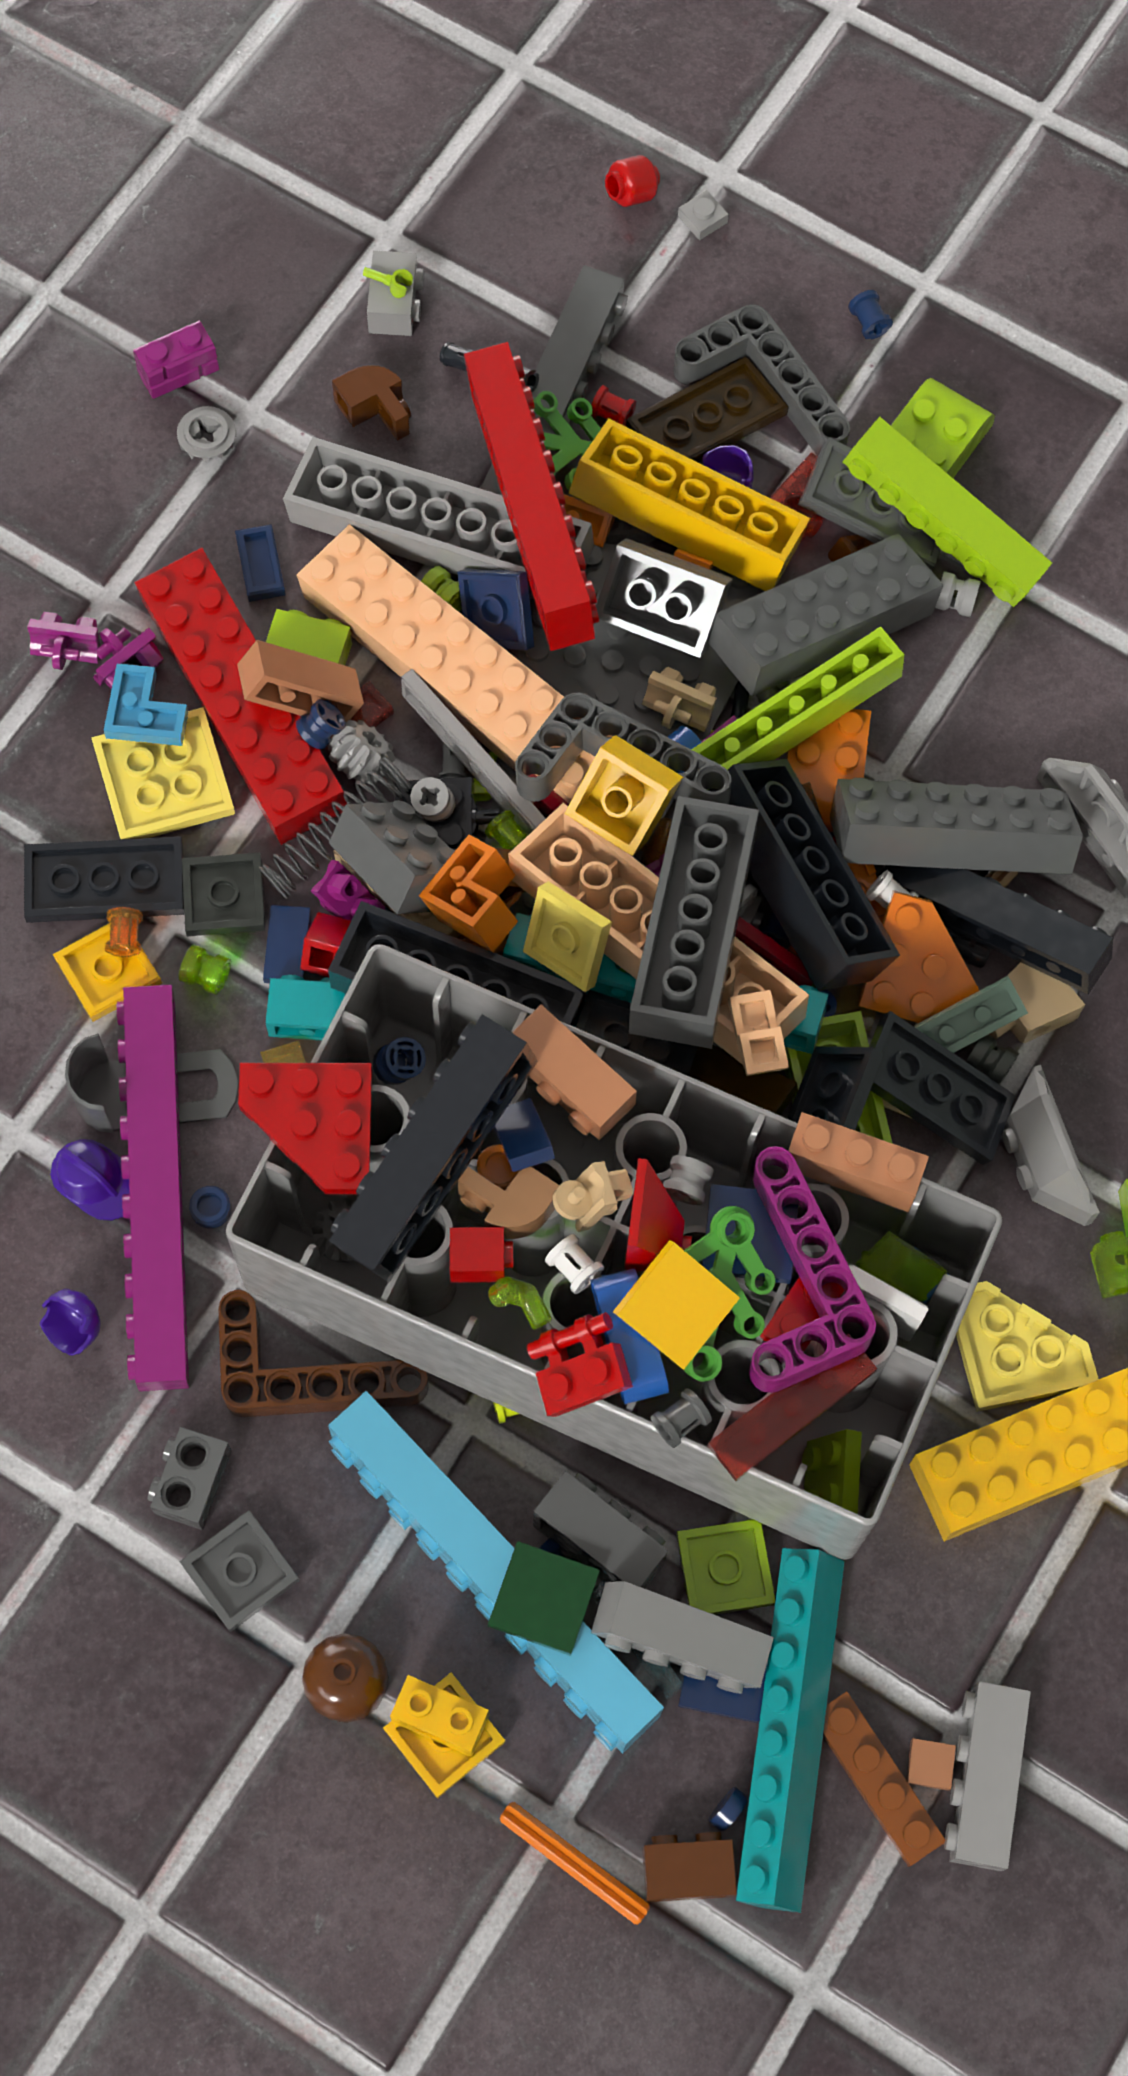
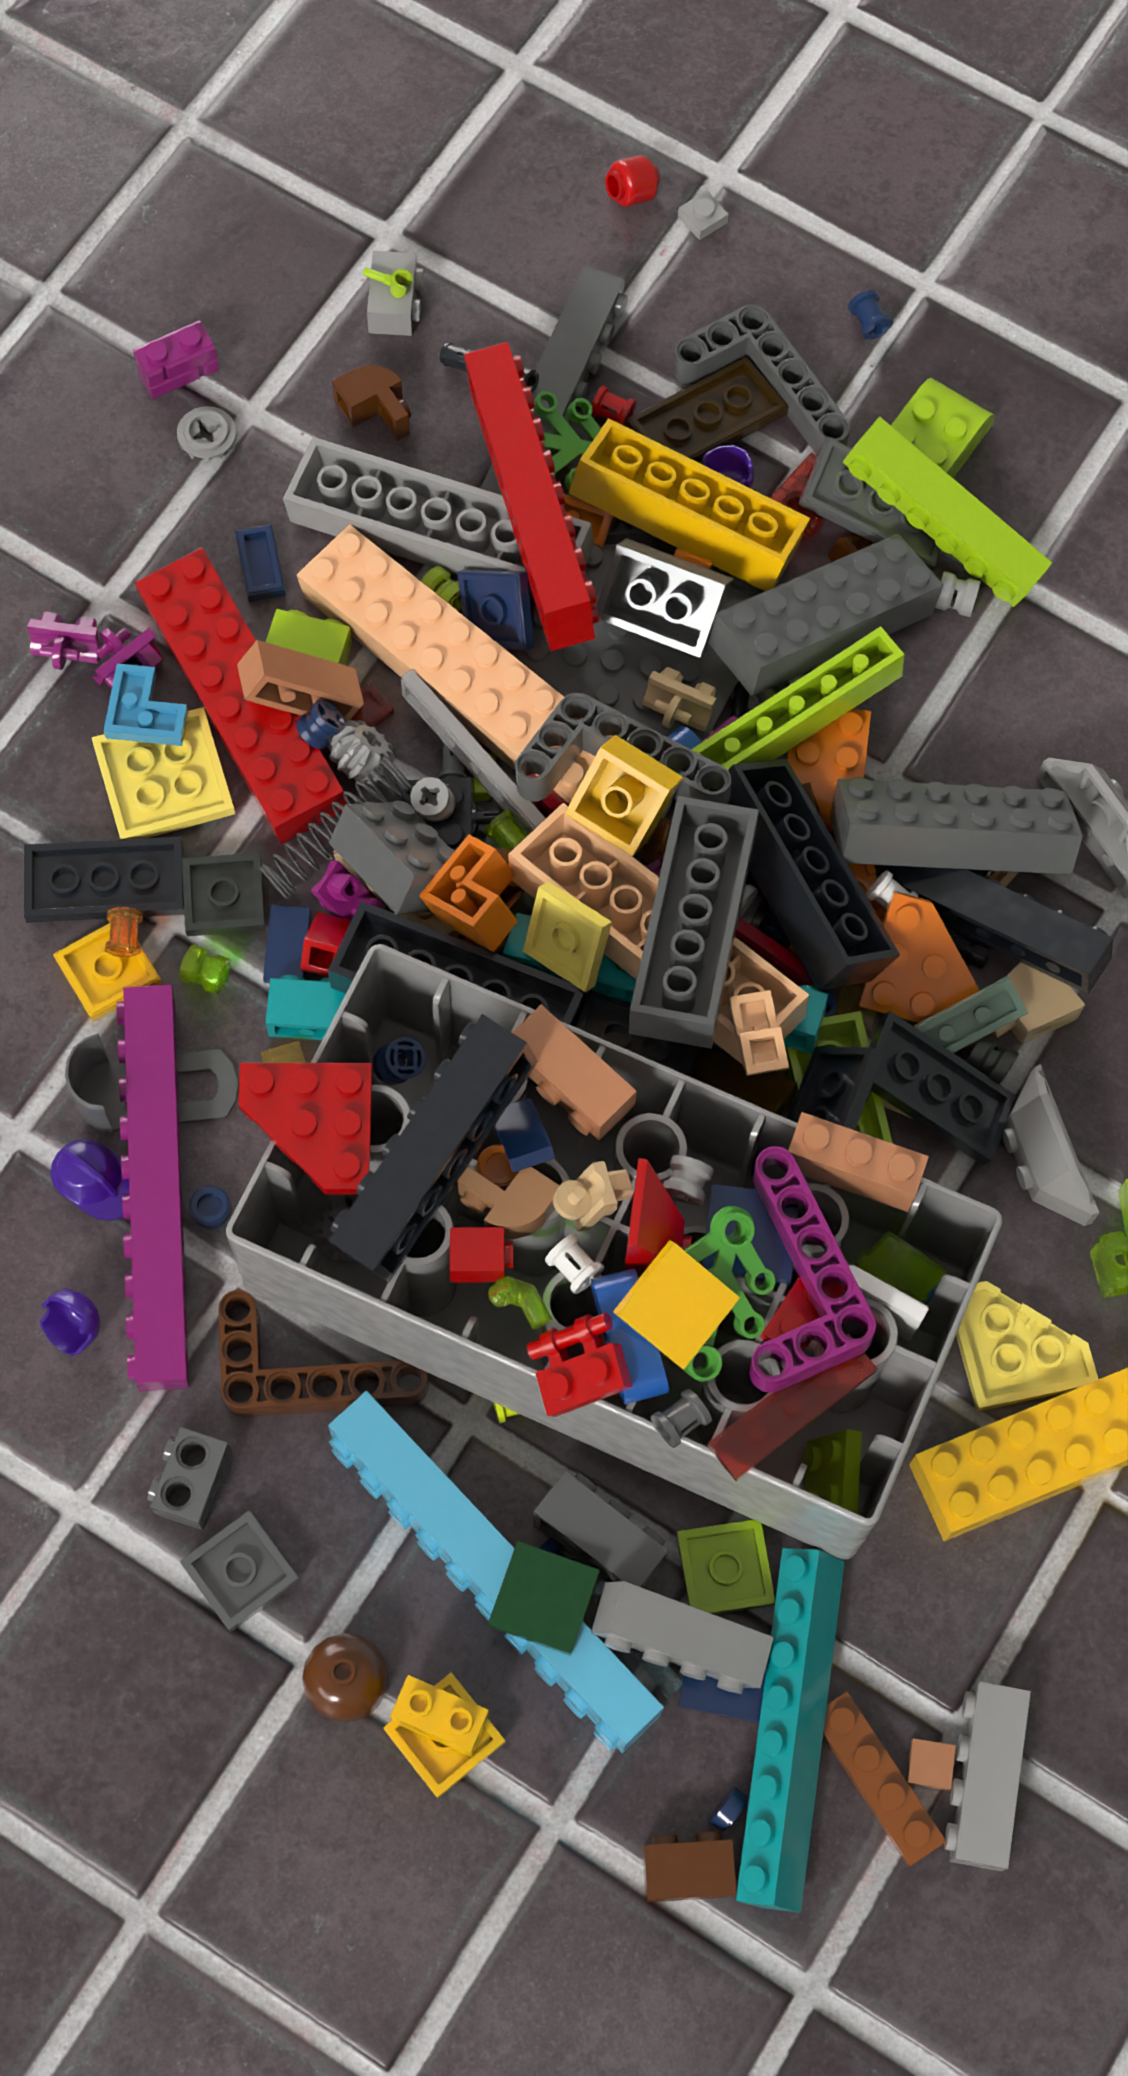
orange axle [500,1802,650,1925] -> none

